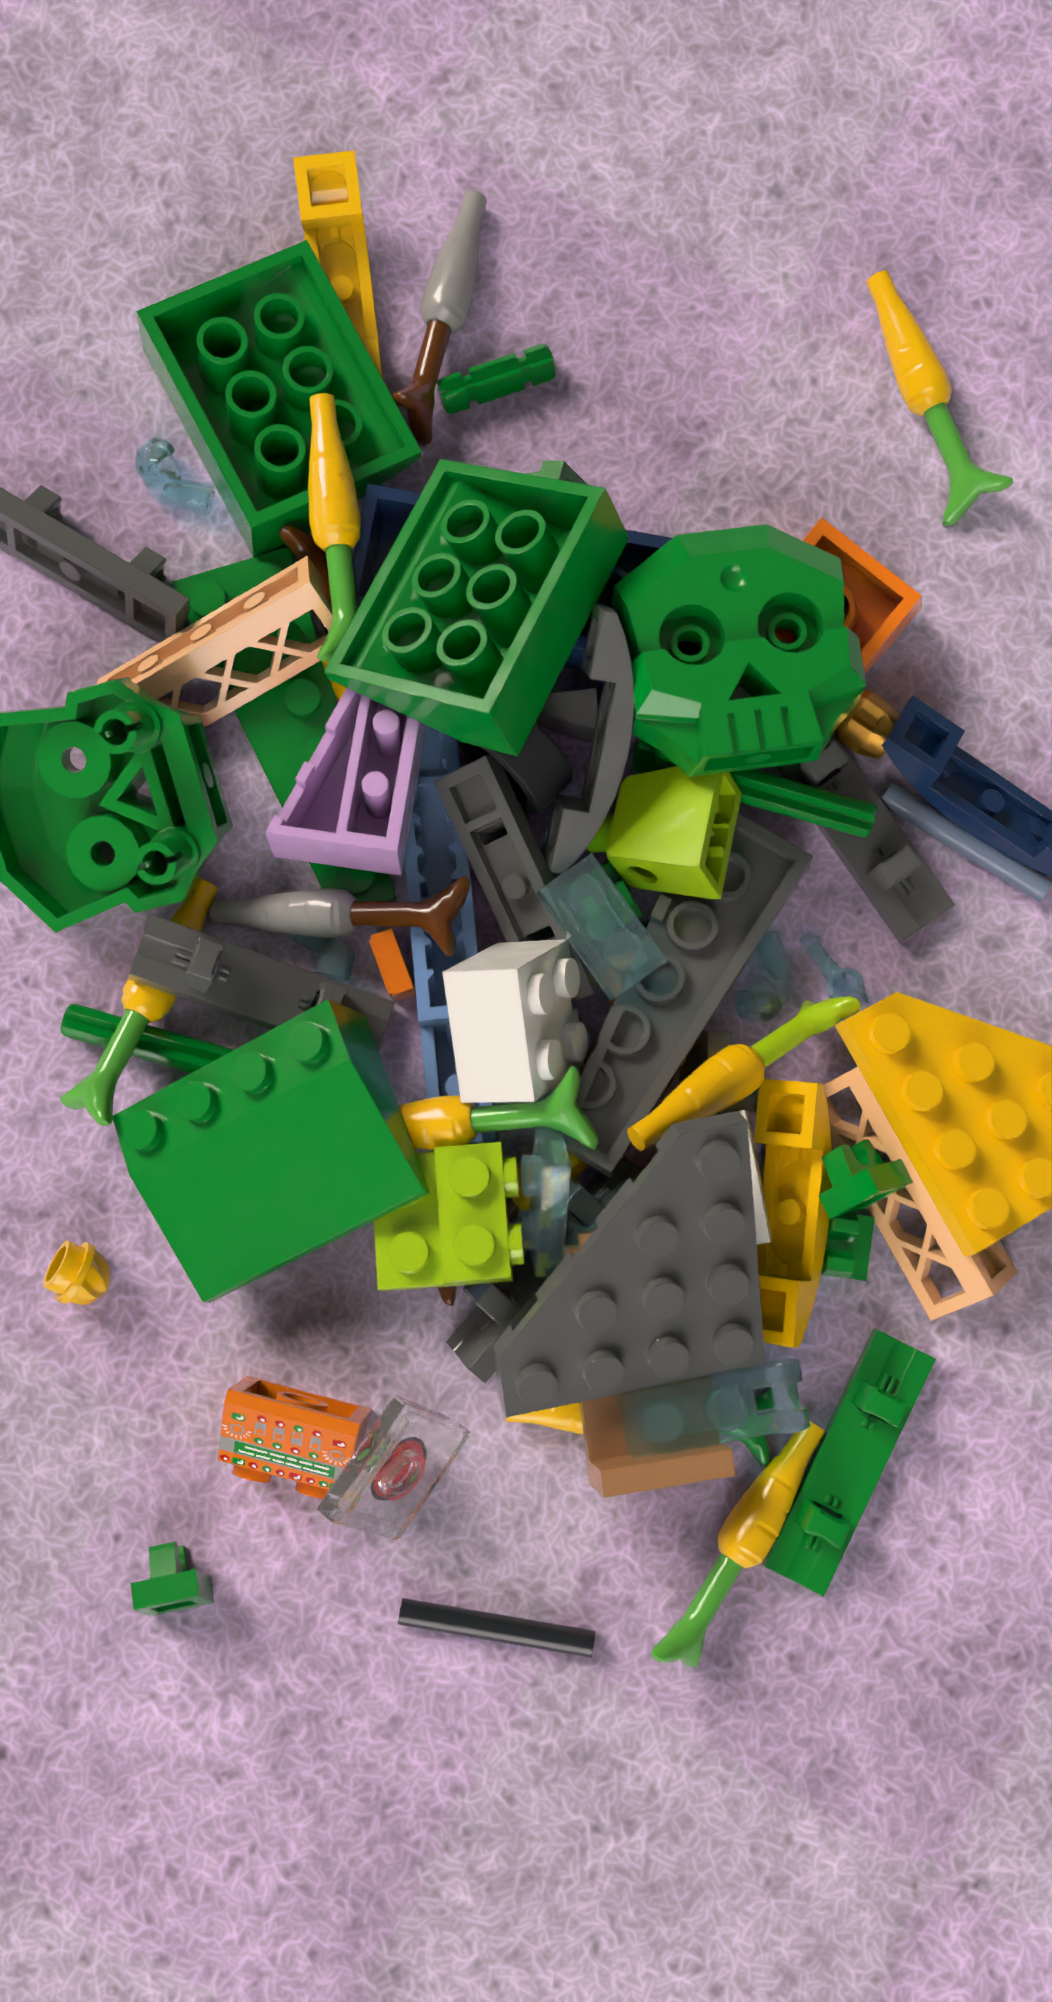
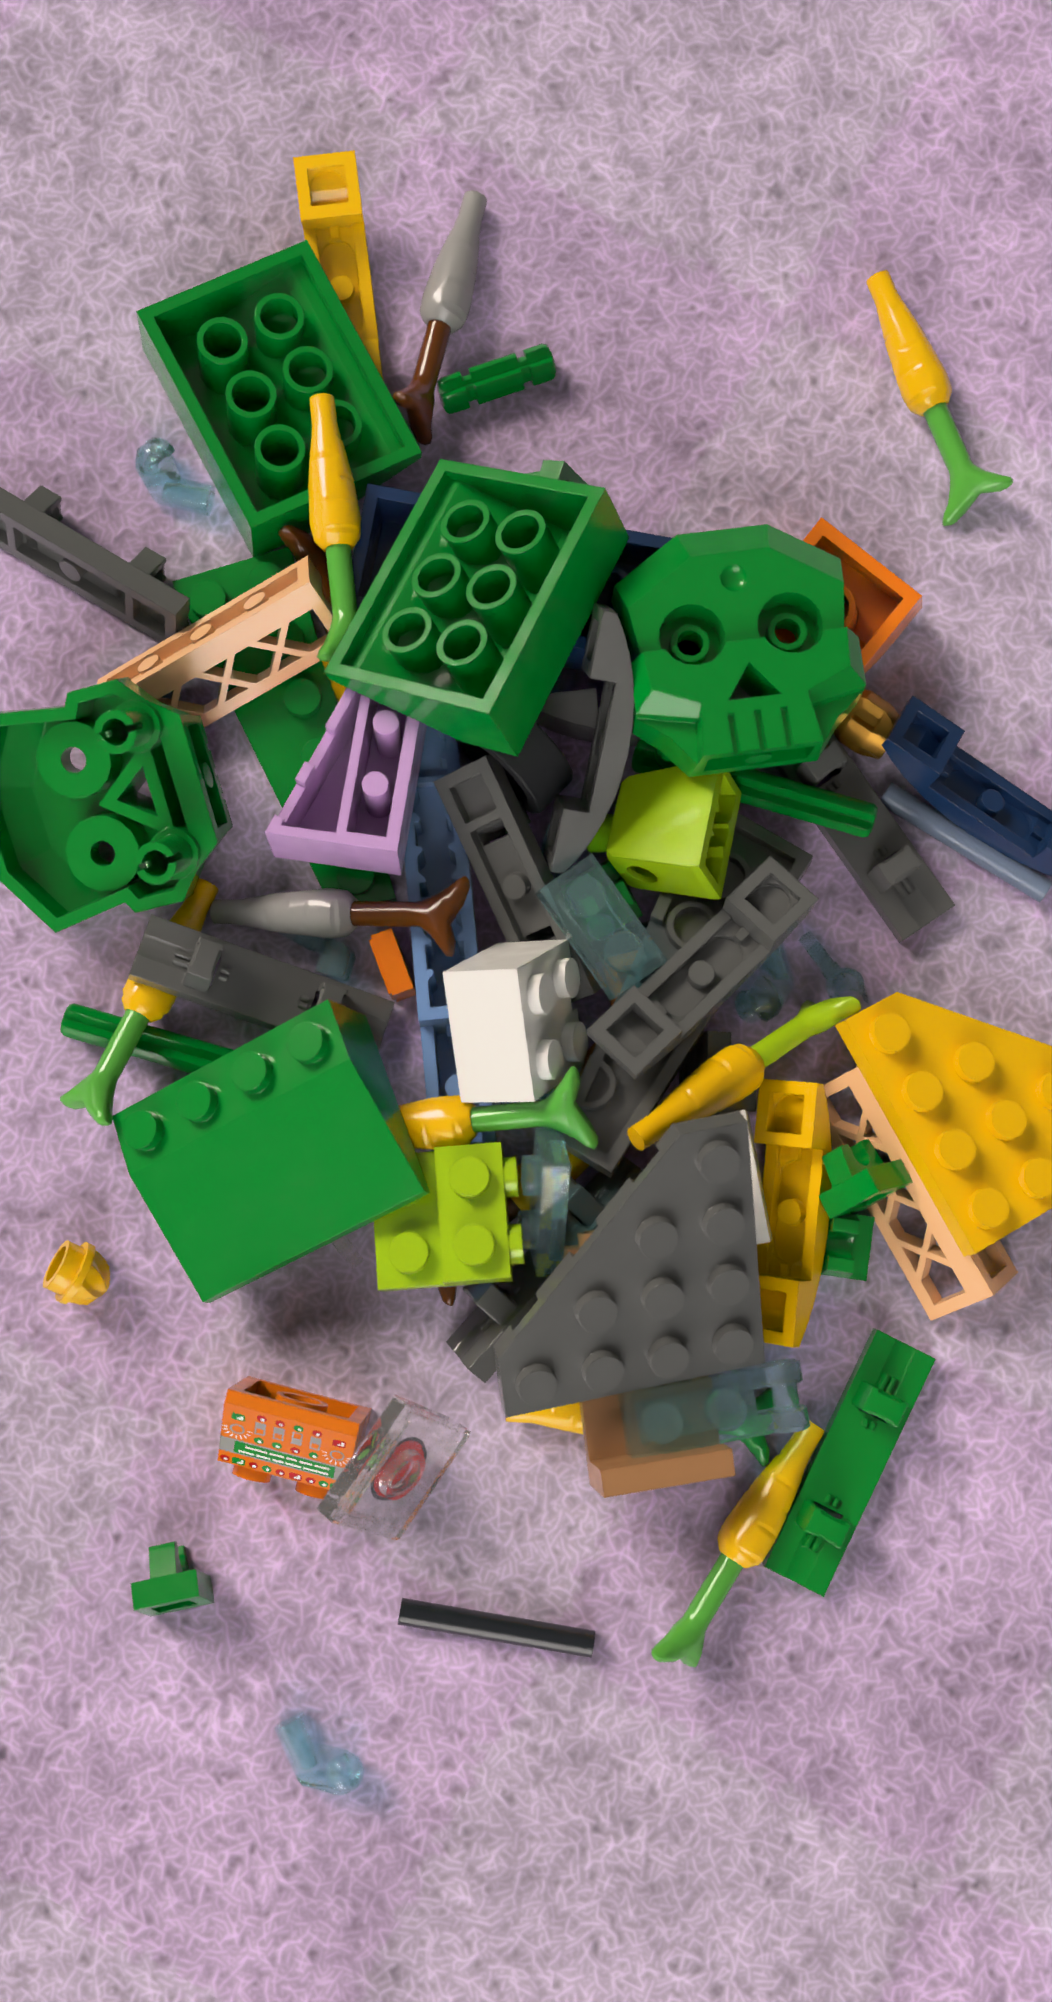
none -> clear light blue arm [274,1712,364,1795]
none -> dark grey slope [586,856,819,1080]

